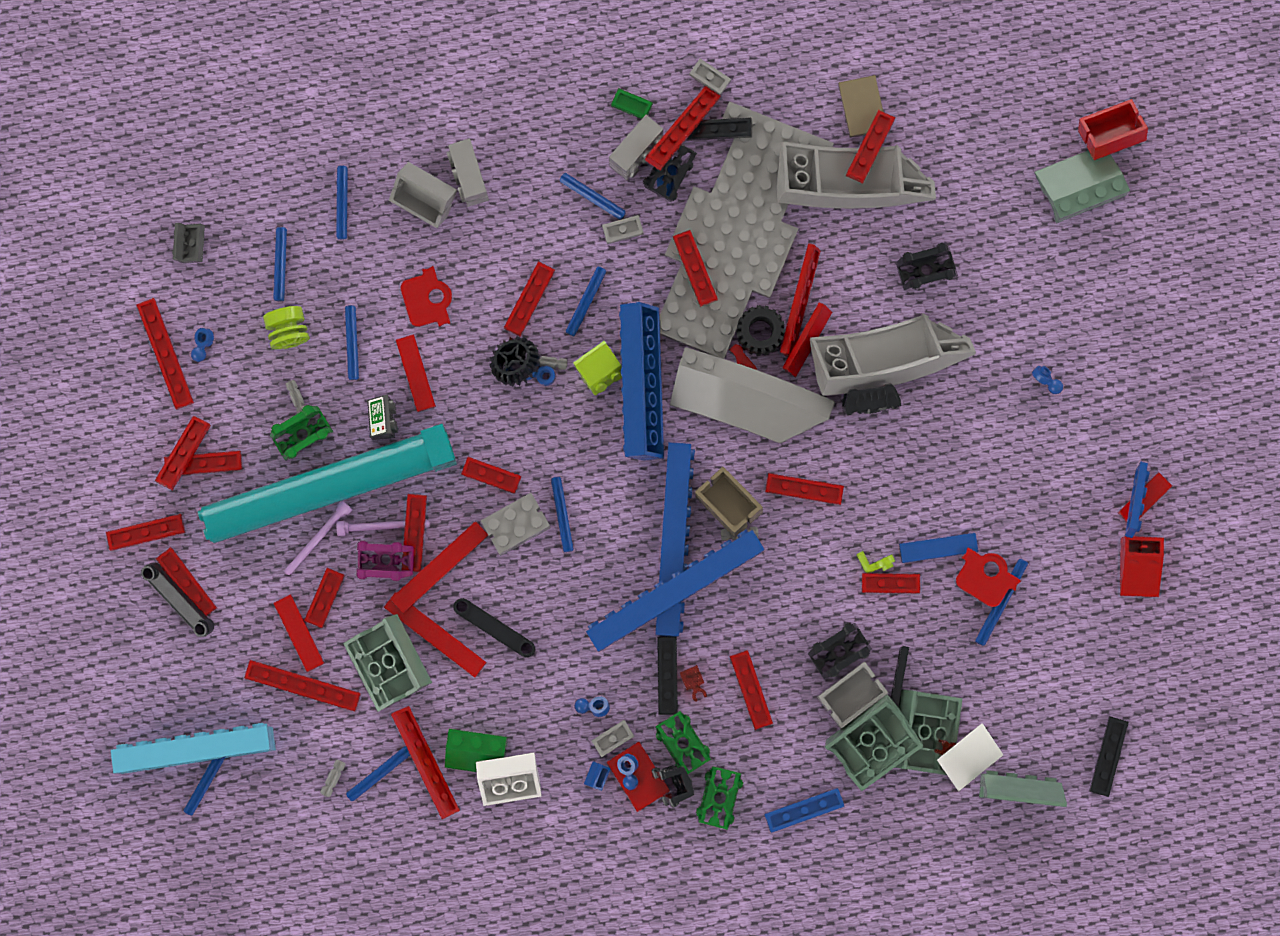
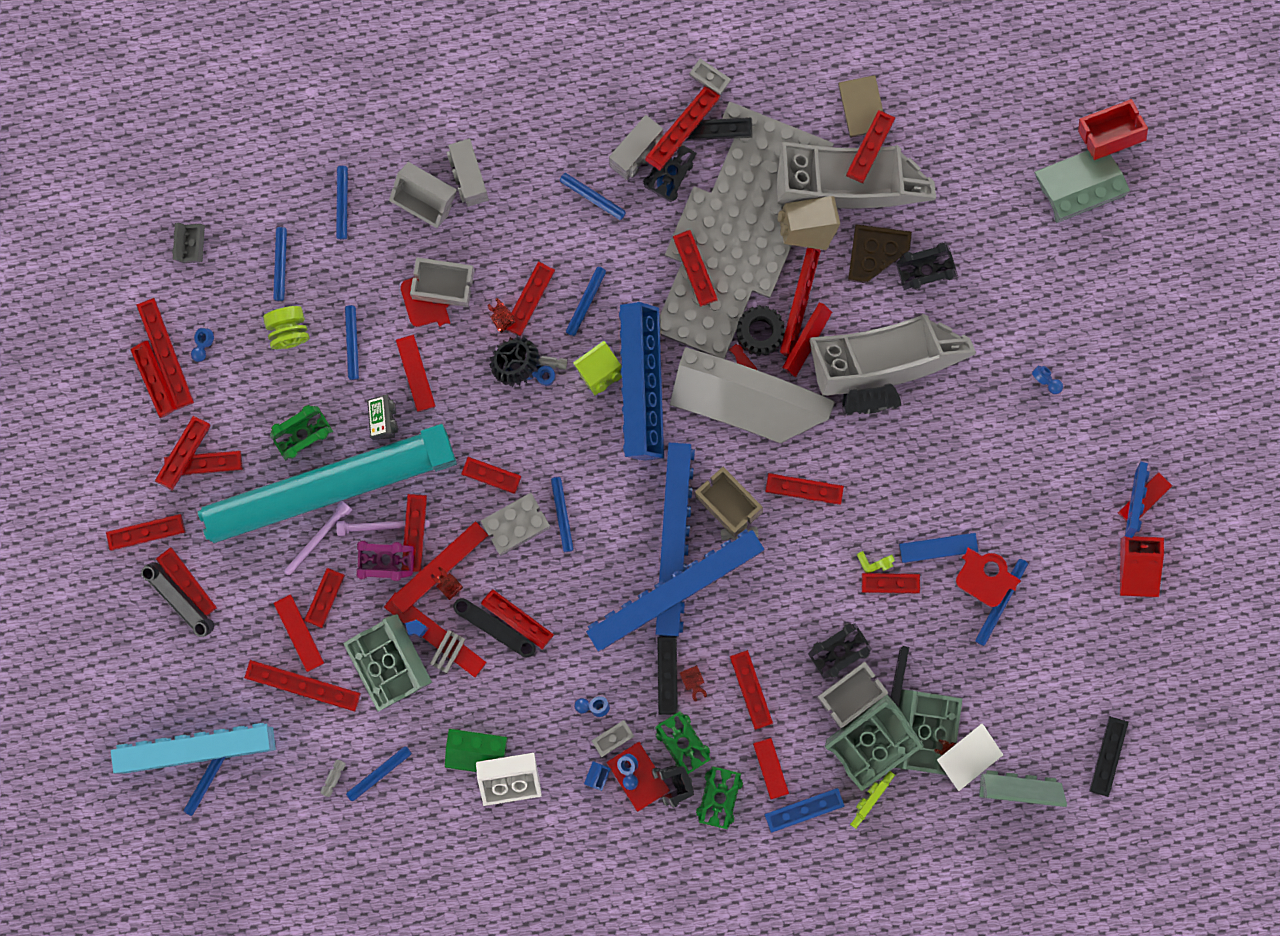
light grey axle [286,380,305,413] -> none
red plate [391,706,460,819] -> none
light grey plate [602,215,644,244] -> none
green tile [611,88,653,119] -> none
none -> red tile [130,341,177,418]
none -> blue piece [405,620,429,638]
none -> light grey piece [410,257,475,307]
none -> light grey tile [430,630,466,673]
none -> clear red plate [431,567,463,600]
none -> red tile [481,589,554,650]
none -> clear red plate [488,298,516,333]
none -> red tile [753,738,789,800]
none -> dark tan slope [778,196,840,250]
none -> dark brown plate [848,224,912,283]
none -> lime plate [850,771,896,829]

